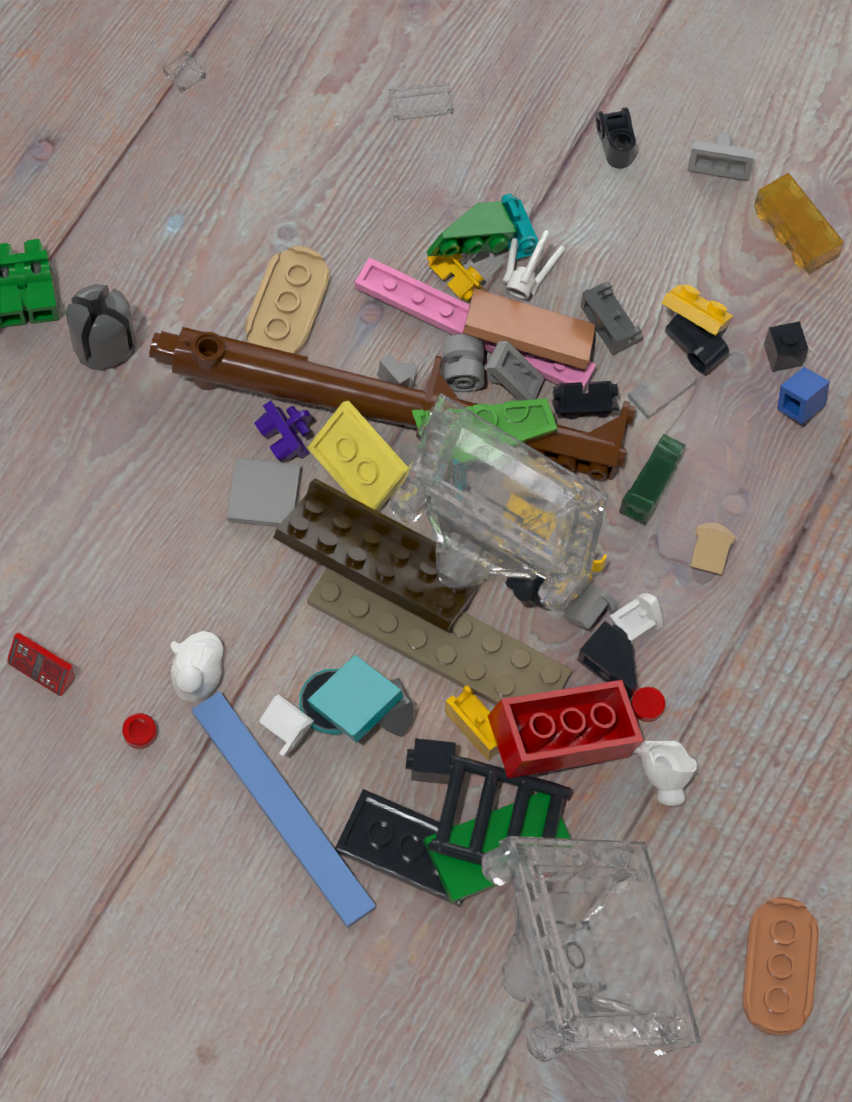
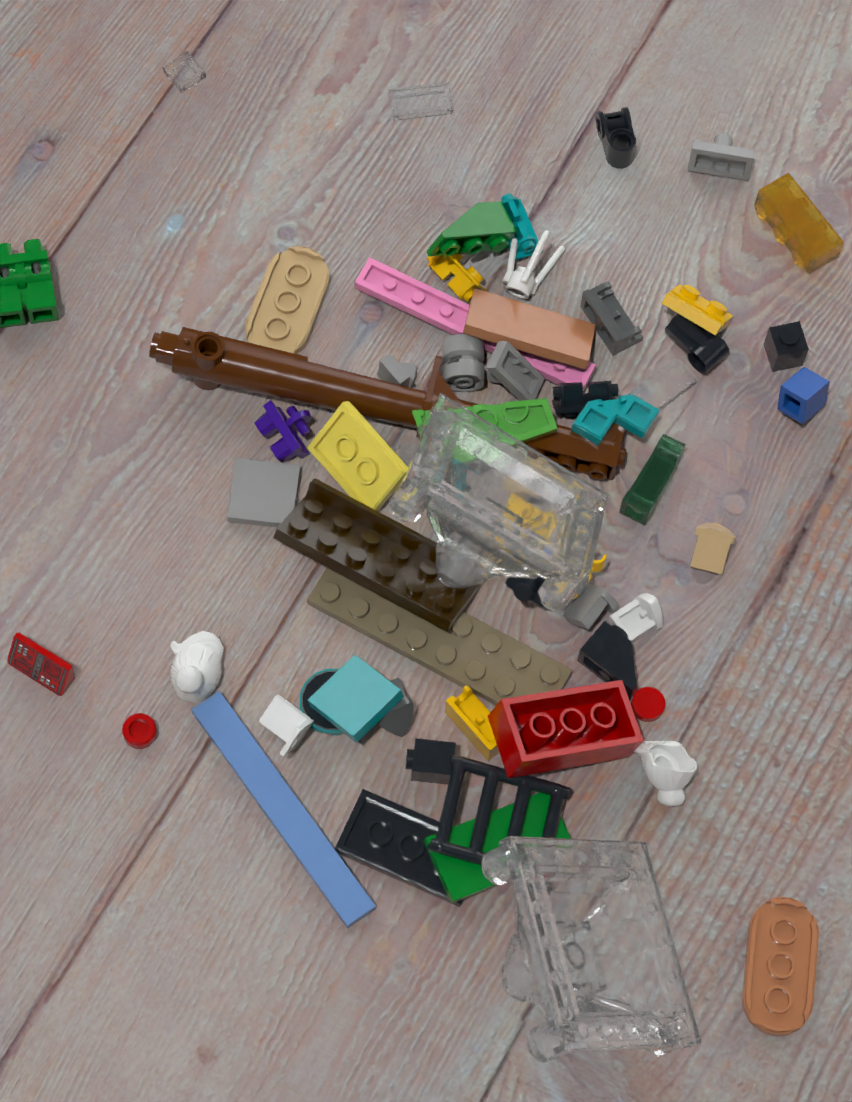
dark grey cylinder [66,284,136,371] -> none
none -> teal tile [571,394,660,446]

